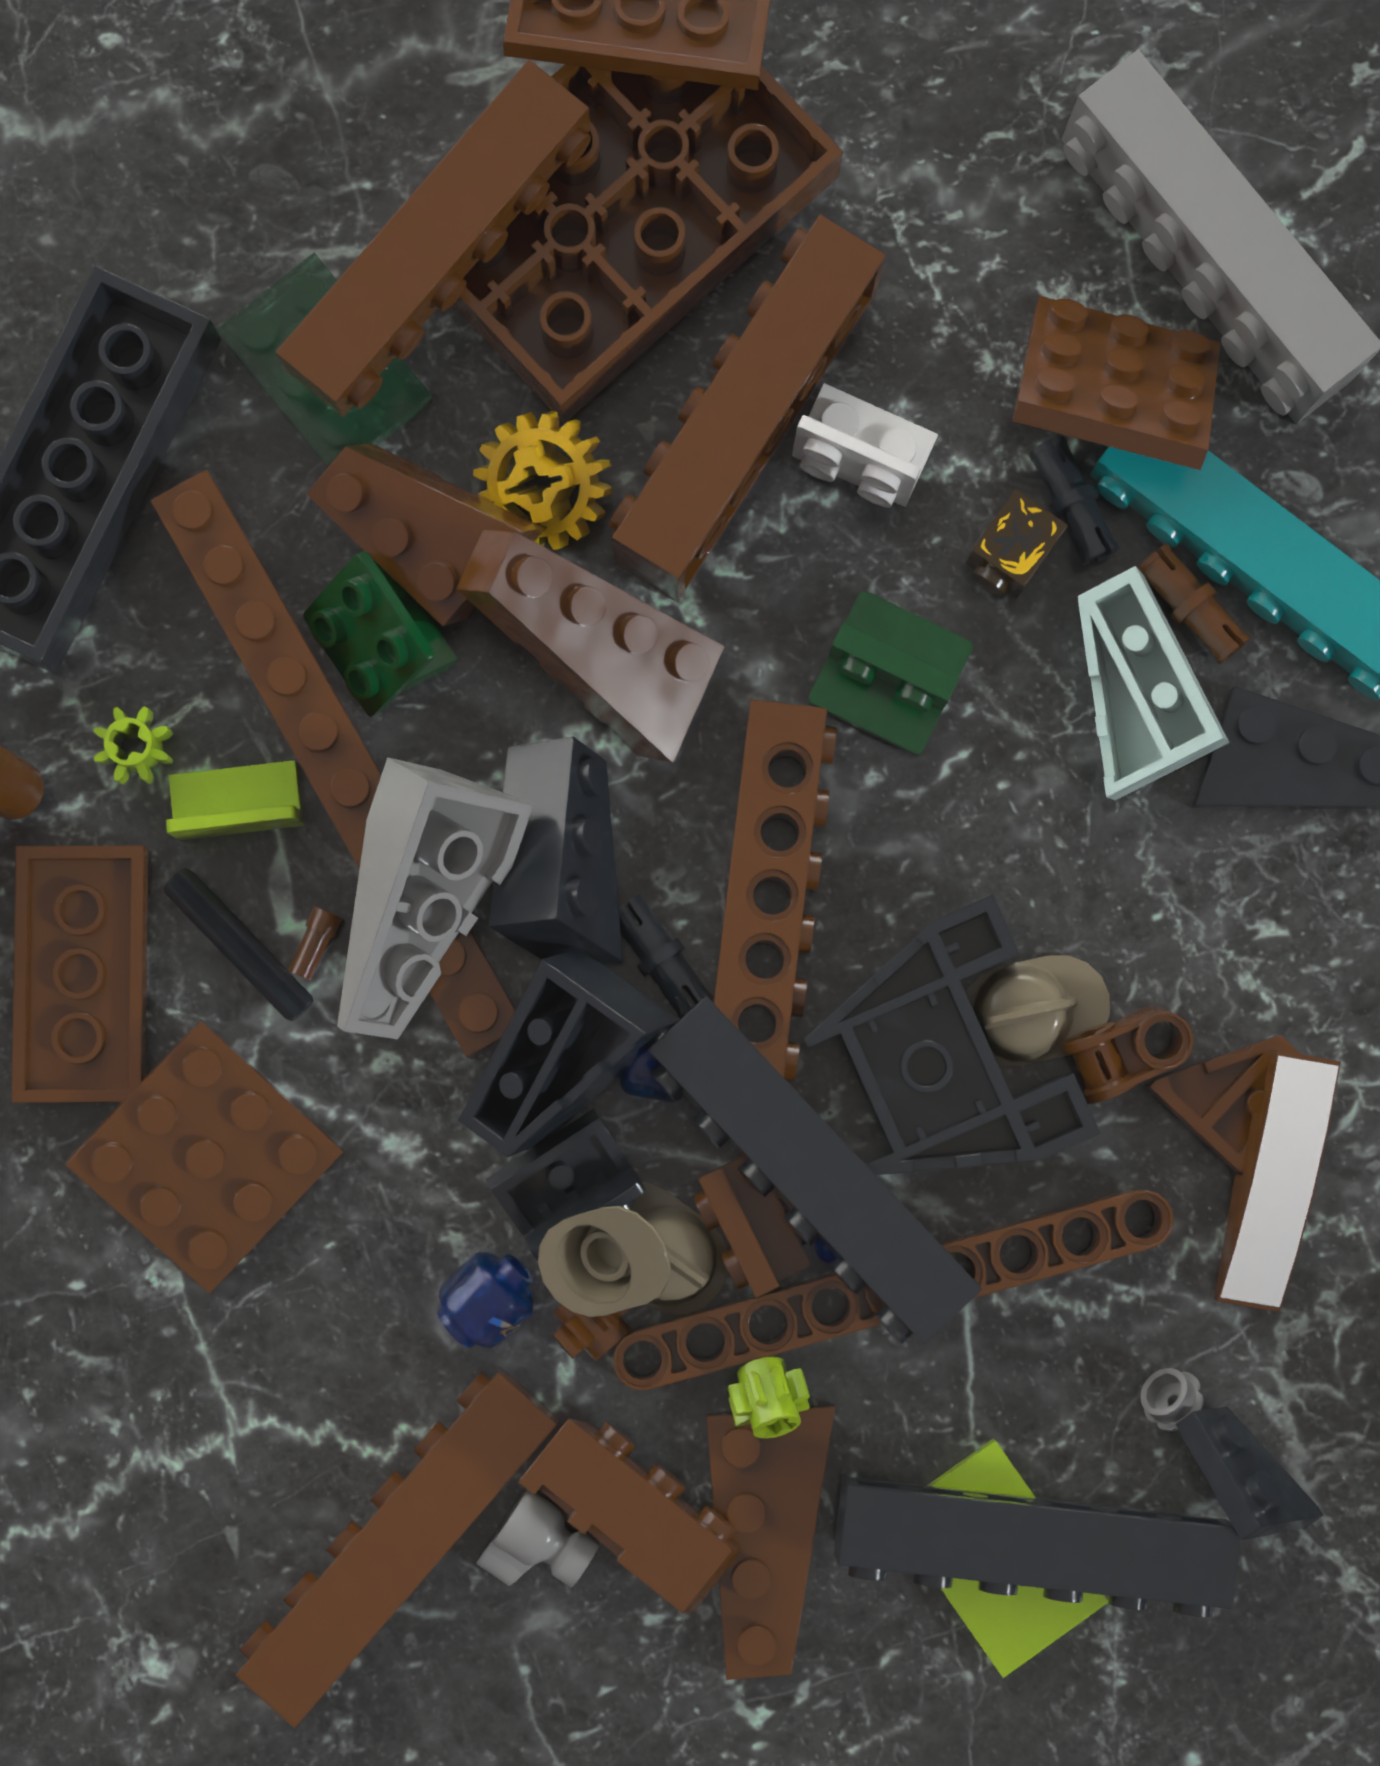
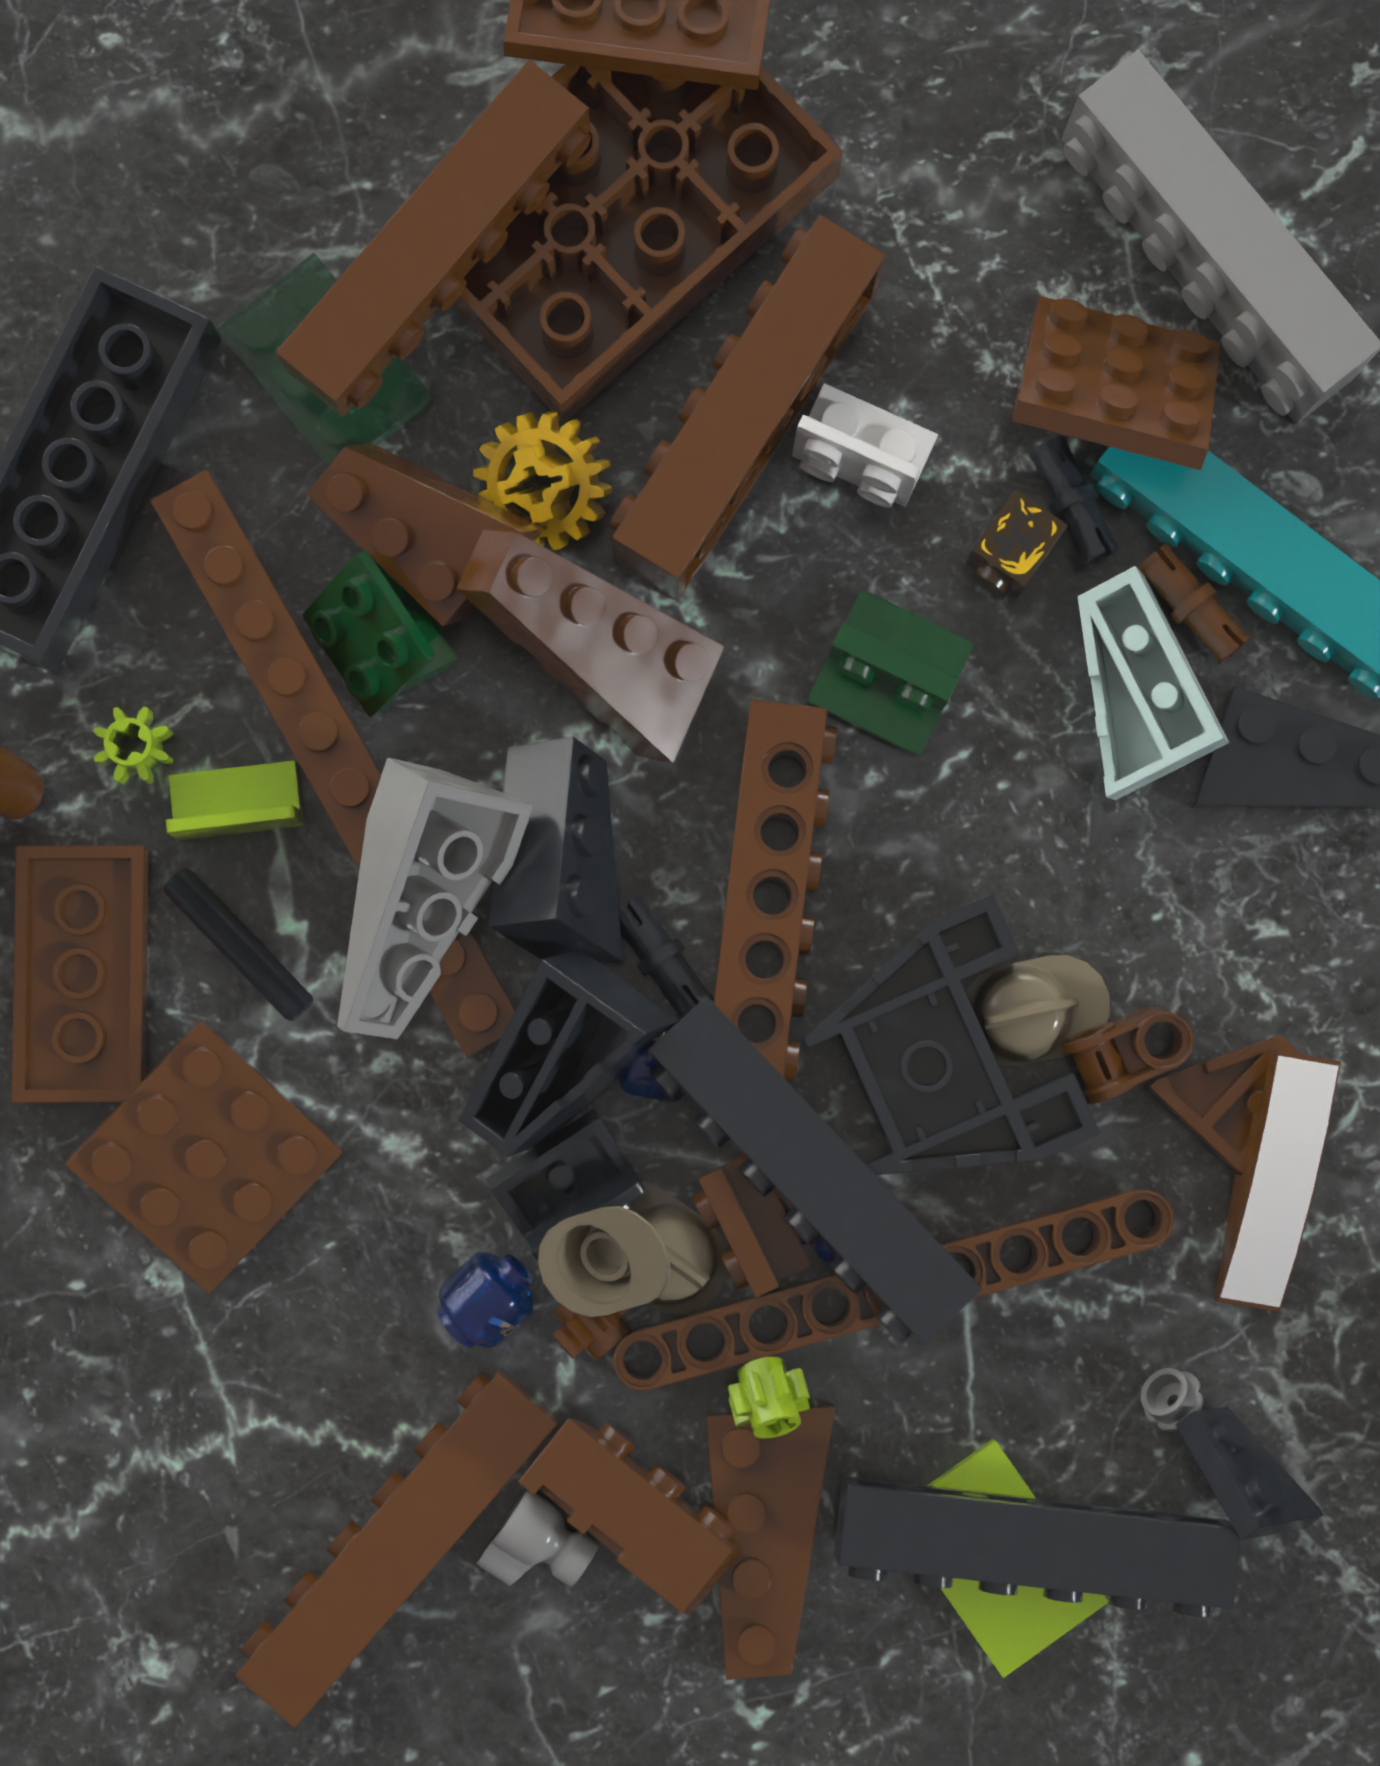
reddish brown piece [288,905,343,981] -> none

